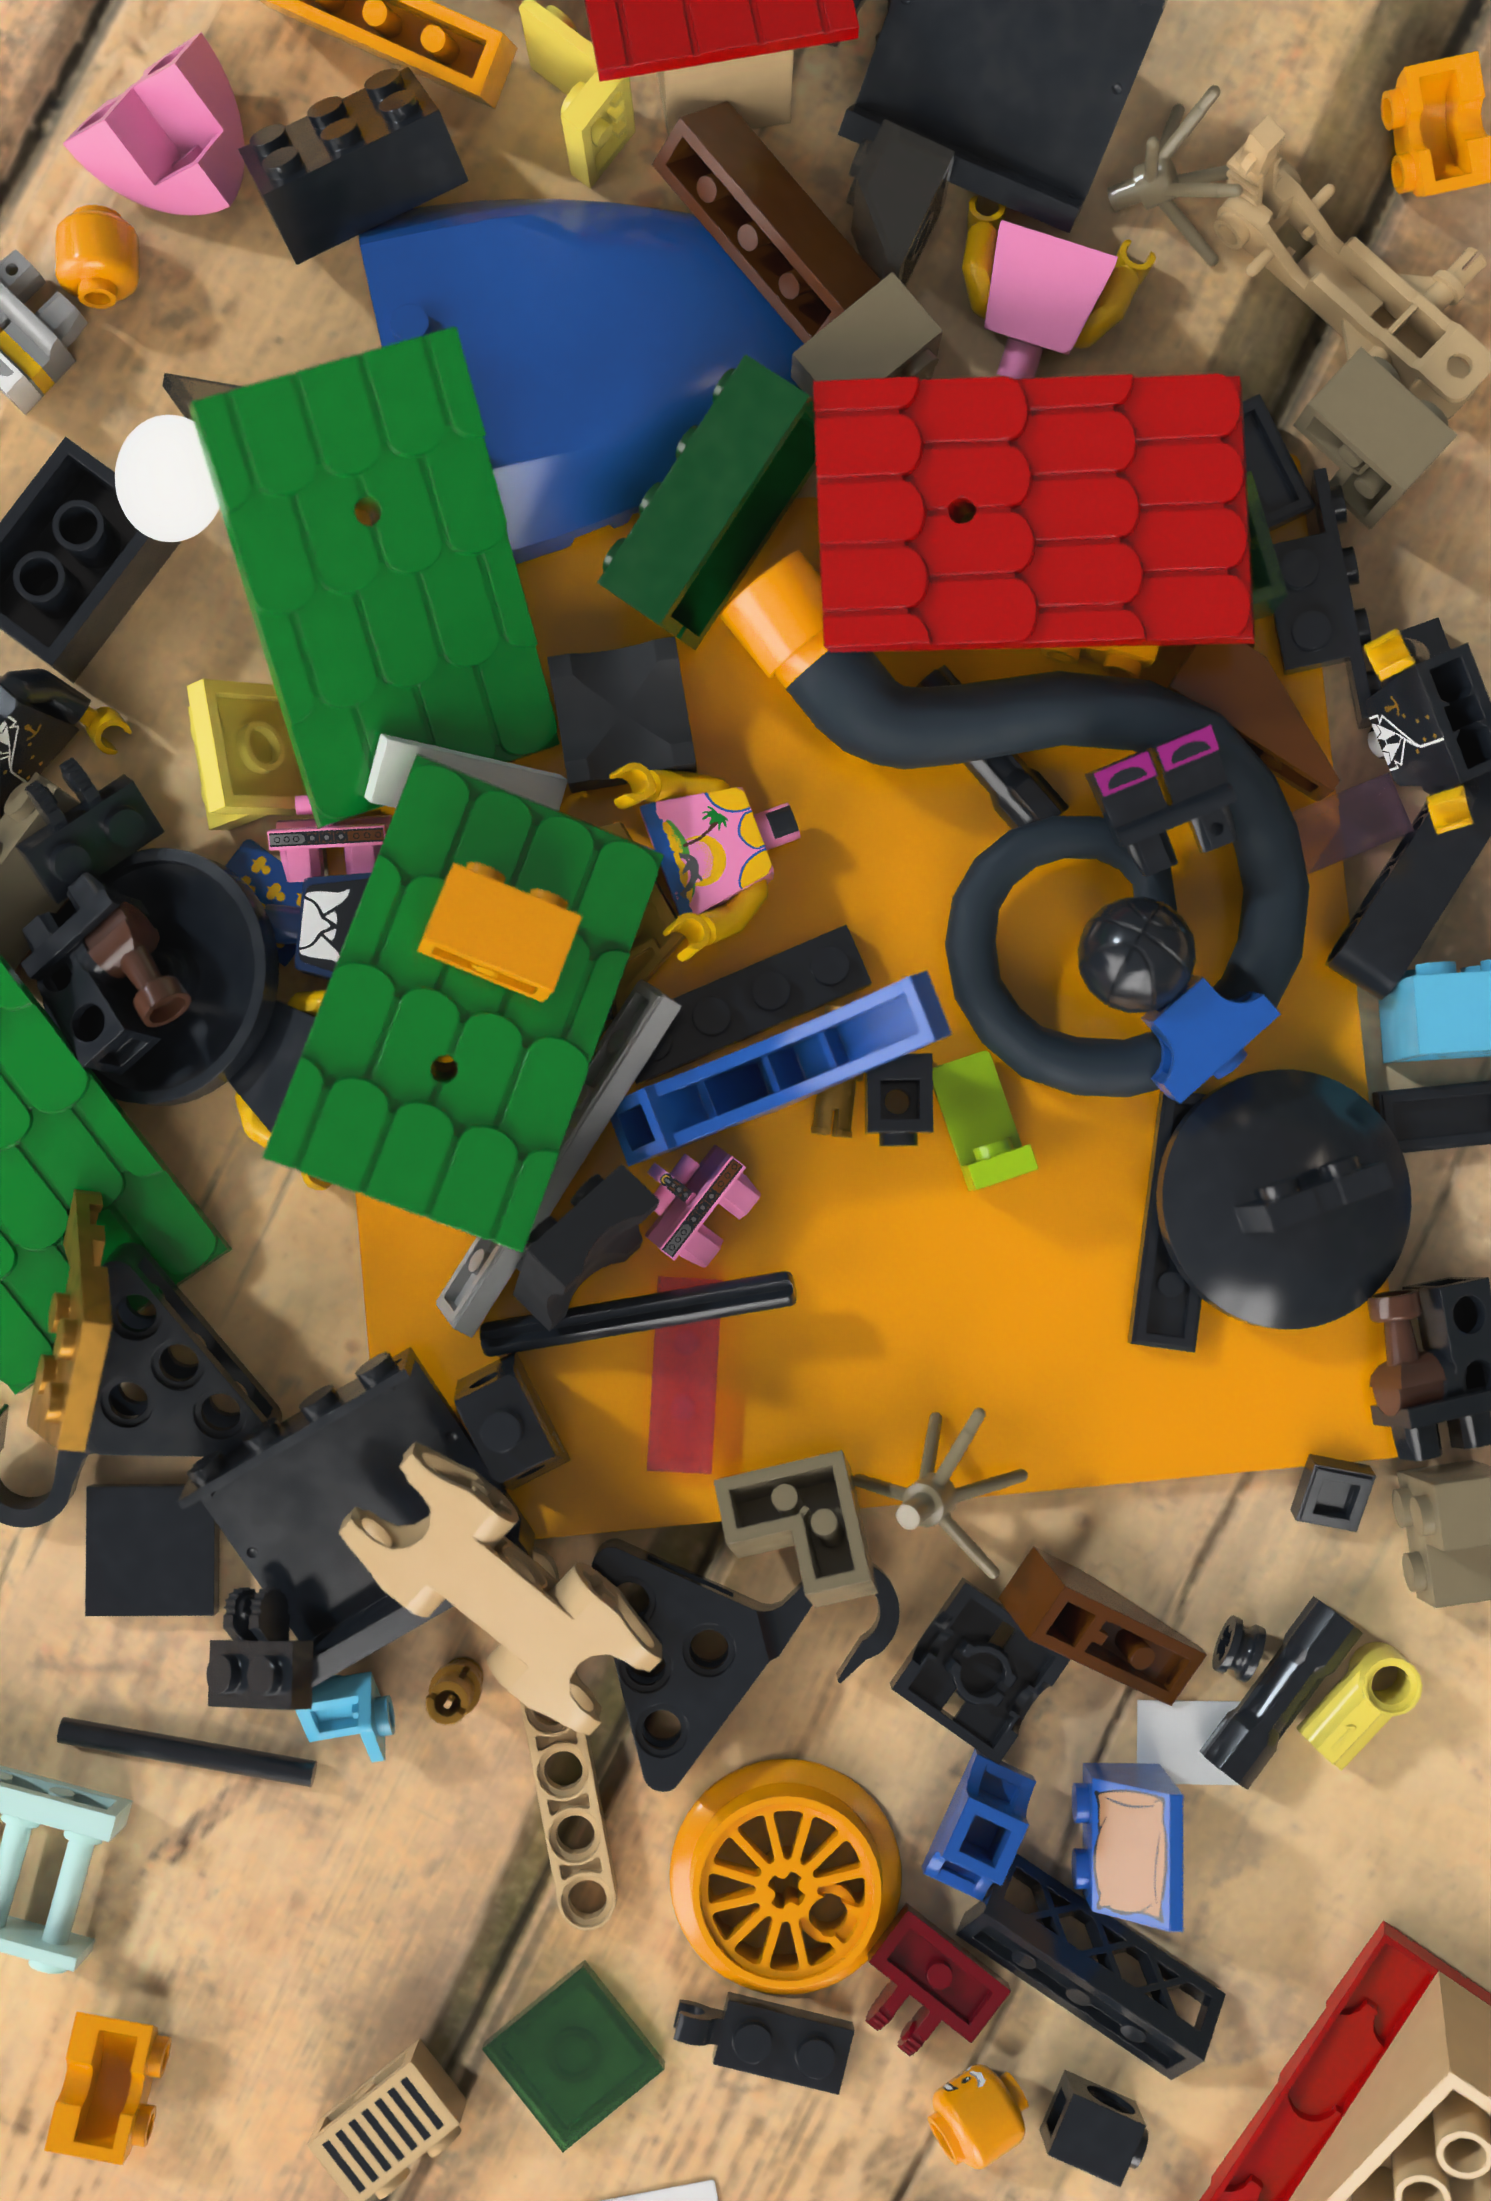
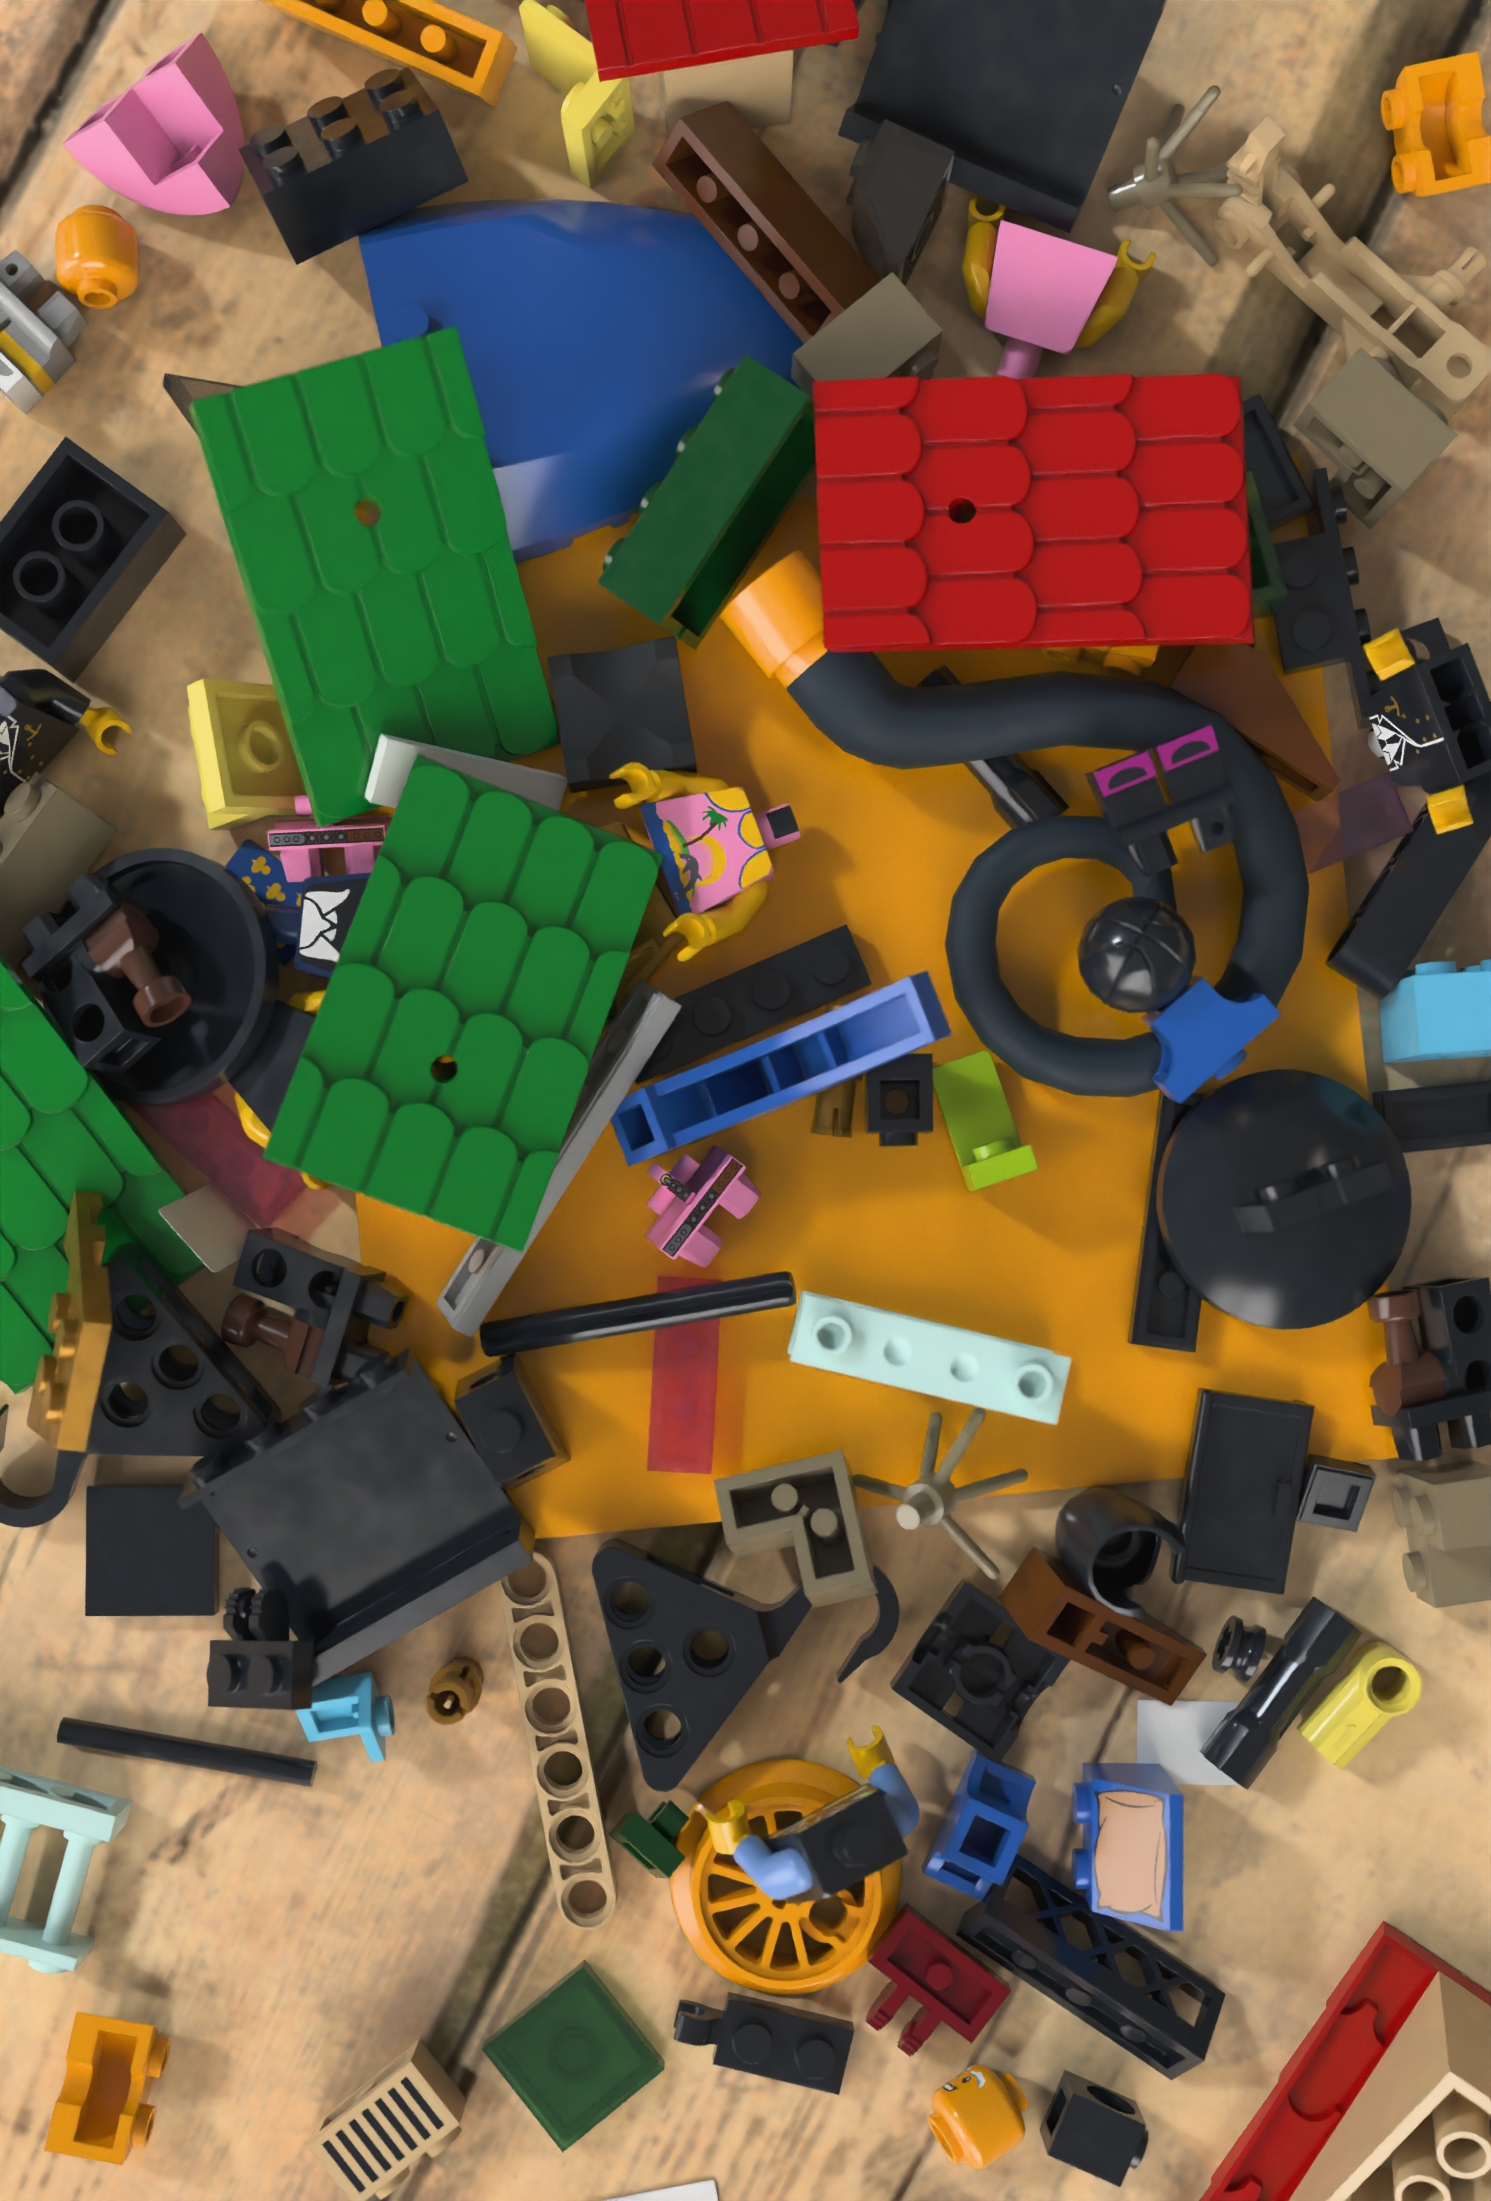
black hinge [16,757,165,904] -> none
white sticker [115,415,220,542] -> none
tan piece [339,1441,662,1736] -> none
light orange brick [417,862,582,1003] -> none
black brick [513,1164,660,1331] -> none
none -> clear pink tile [126,1092,307,1229]
none -> white sticker [159,1181,257,1273]
none -> black hips [221,1227,409,1386]
none -> dark green tile [609,1800,689,1878]
none -> torso [706,1725,920,1904]
none -> light aqua fence [787,1290,1072,1425]
none -> black piece [1055,1487,1186,1620]
none -> black door [1168,1388,1315,1594]

